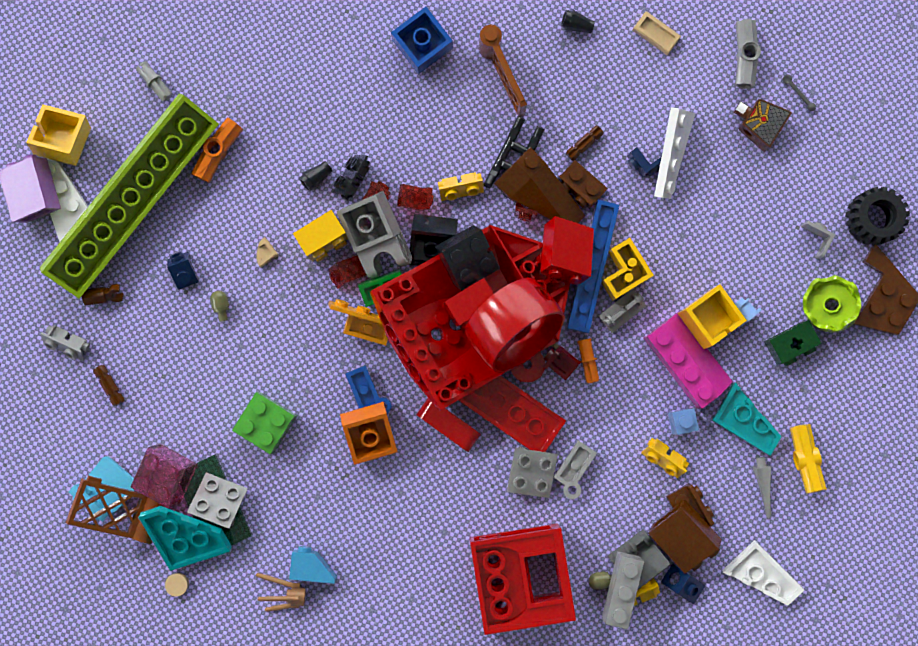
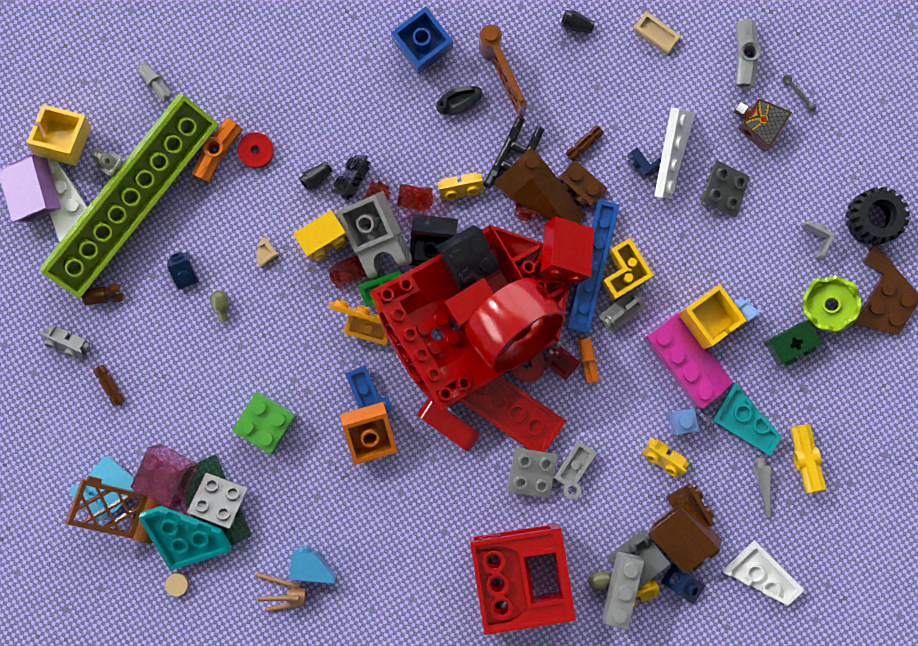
none -> light grey hinge [91,149,123,177]
none -> red piece [238,132,274,169]
none -> black arm [436,86,483,116]
none -> dark grey hinge [700,160,750,217]

